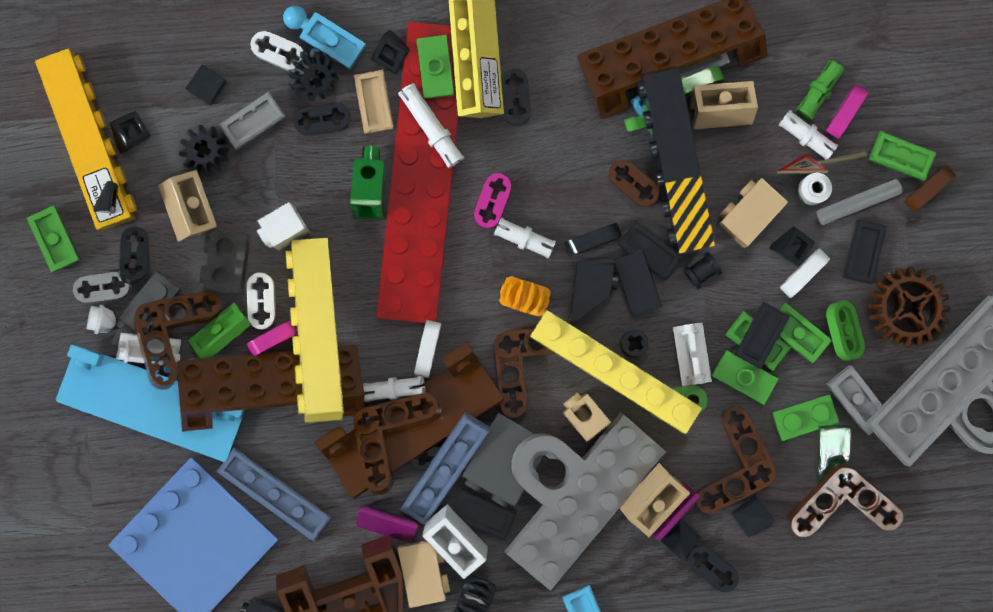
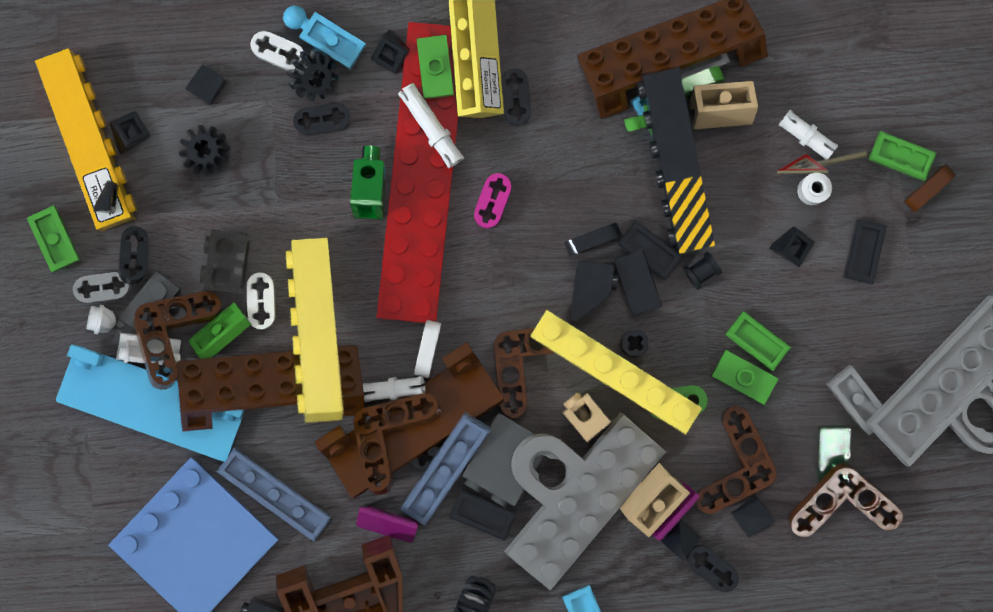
tan brick [158,170,217,242] -> none
light grey plate [219,92,286,150] -> none
dark pink beam [247,320,298,356] -> none
white brick [257,202,310,251] -> none
tan tile [354,70,394,135] -> none
tan brick [398,540,450,608] -> none
white brick [423,504,488,579] -> none
white pin [494,217,556,259] -> none
light orange gear [499,276,551,317] -> none
reddish brown beam [608,160,659,207] -> none
white hinge [673,323,712,386] -> none
tan brick [718,178,788,248] -> none
black tile [734,301,790,369] -> none
bright green plate [771,394,839,441] -> none
bright green plate [779,302,832,364] -> none
white beam [780,248,830,298] -> none
bright green pin [796,60,845,120] -> none
light grey axle [816,179,903,225] -> none
dark pink beam [826,84,869,139] -> none
bright green plate [826,300,865,361] -> none
reddish brown gear [868,267,951,348] -> none

